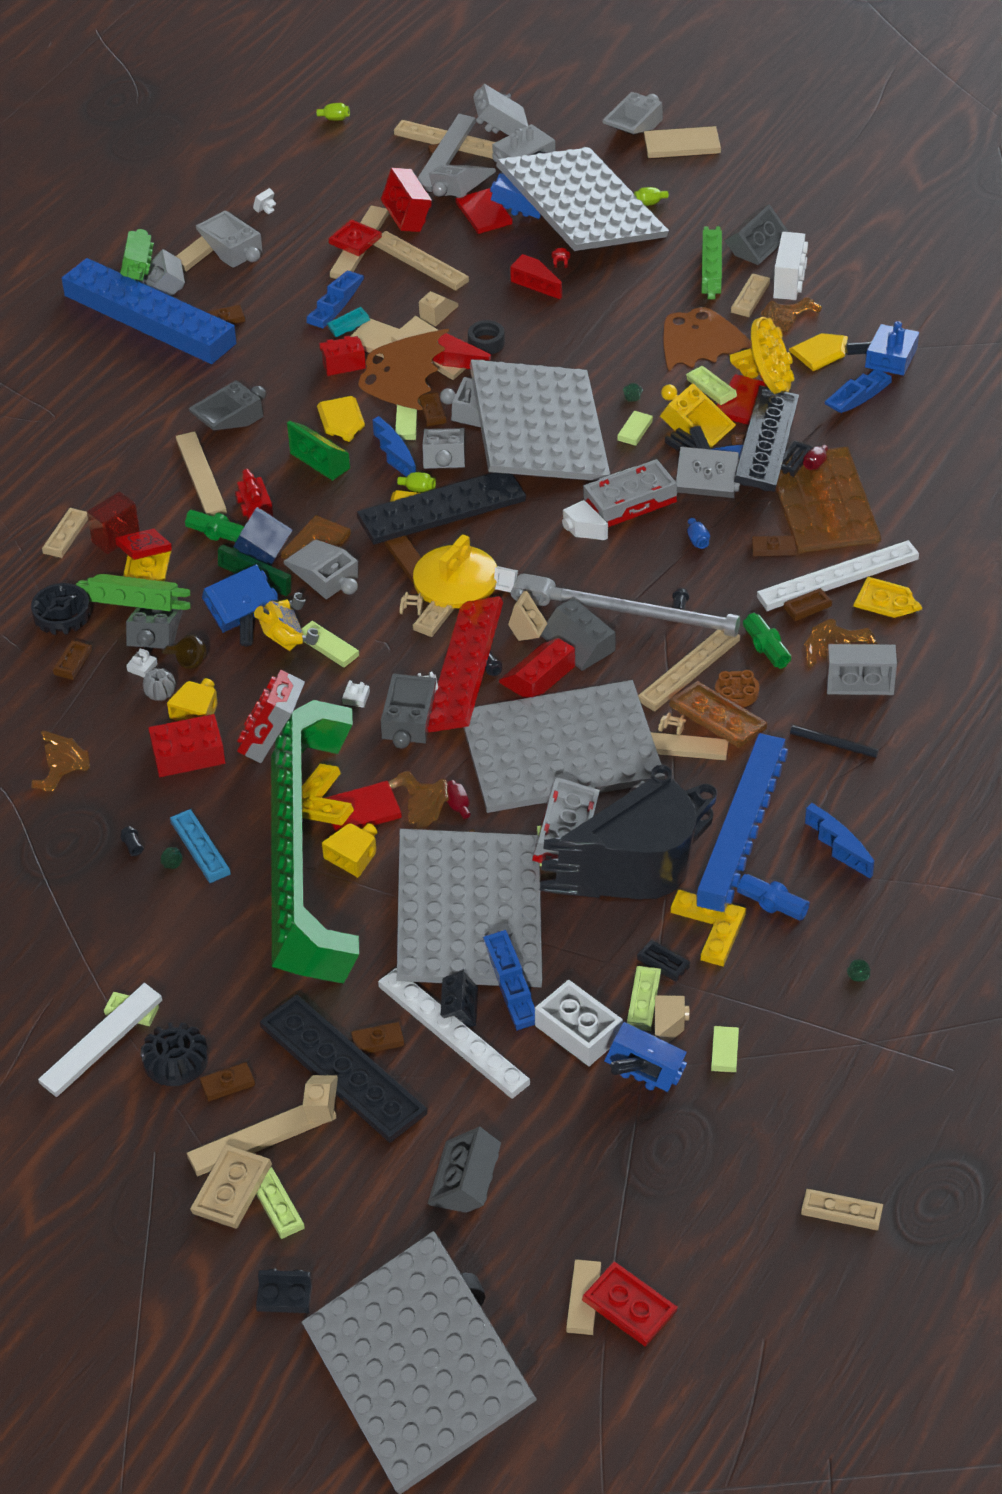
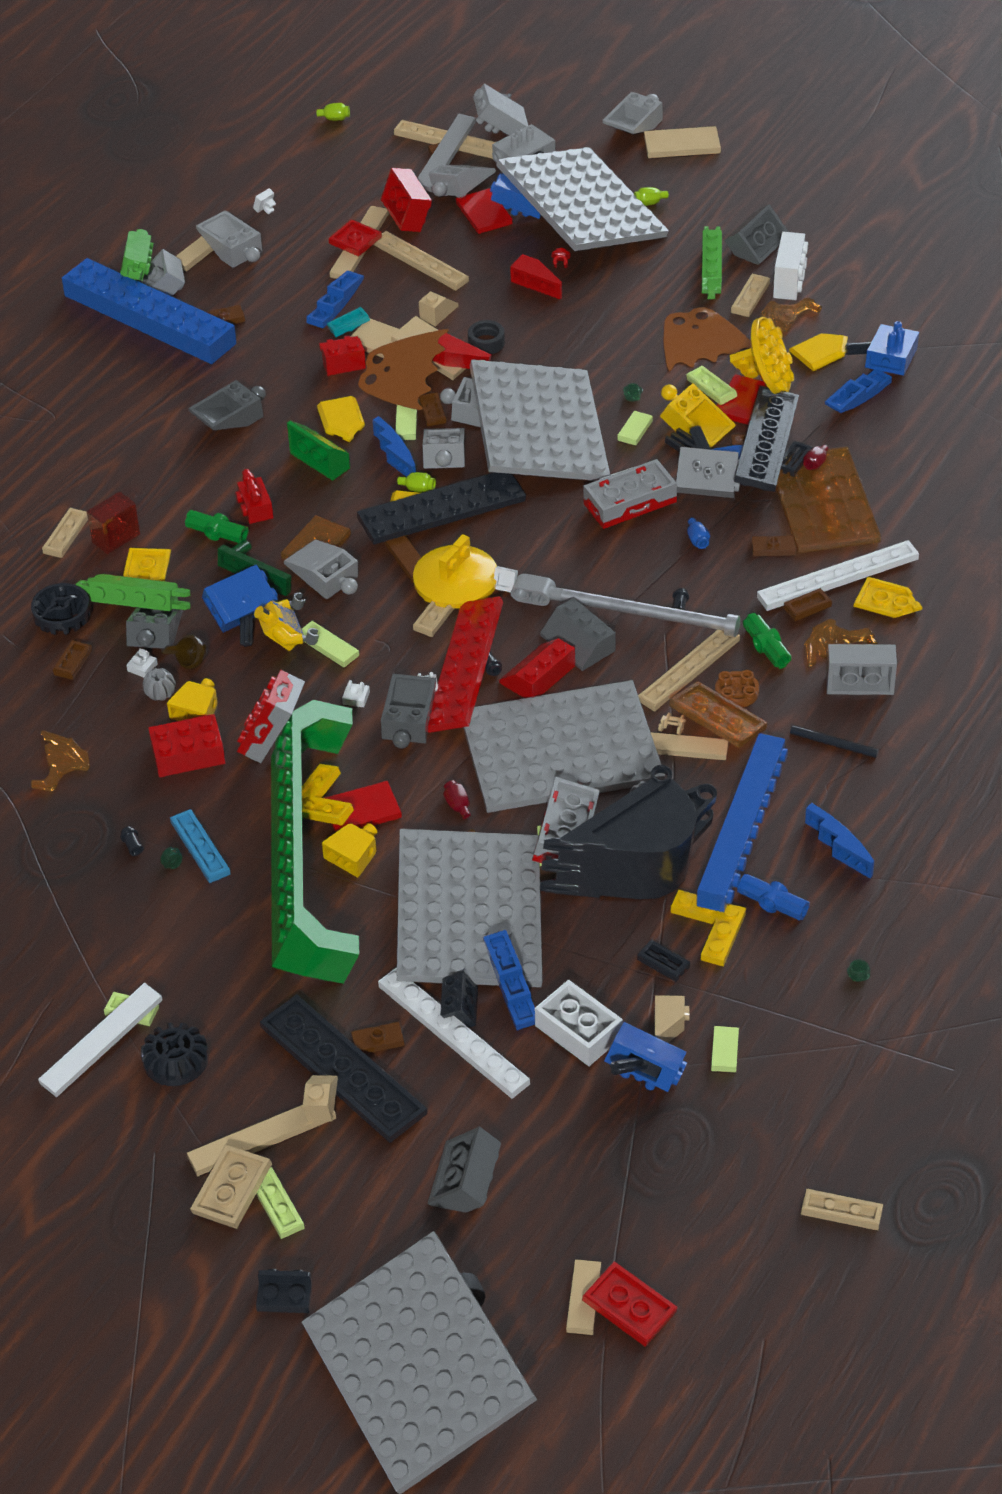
red tile [115,529,172,560] -> none
tan tile [176,432,227,516] -> none
reddish brown plate [200,1062,255,1102] -> none
slope [234,507,293,566] -> none
clear orange animal [388,771,449,830] -> none
tan piece [400,592,423,615] -> none
tan slope [508,591,548,641] -> none
white slope [562,500,608,540] -> none
yellowish green tile [627,966,661,1031] -> none

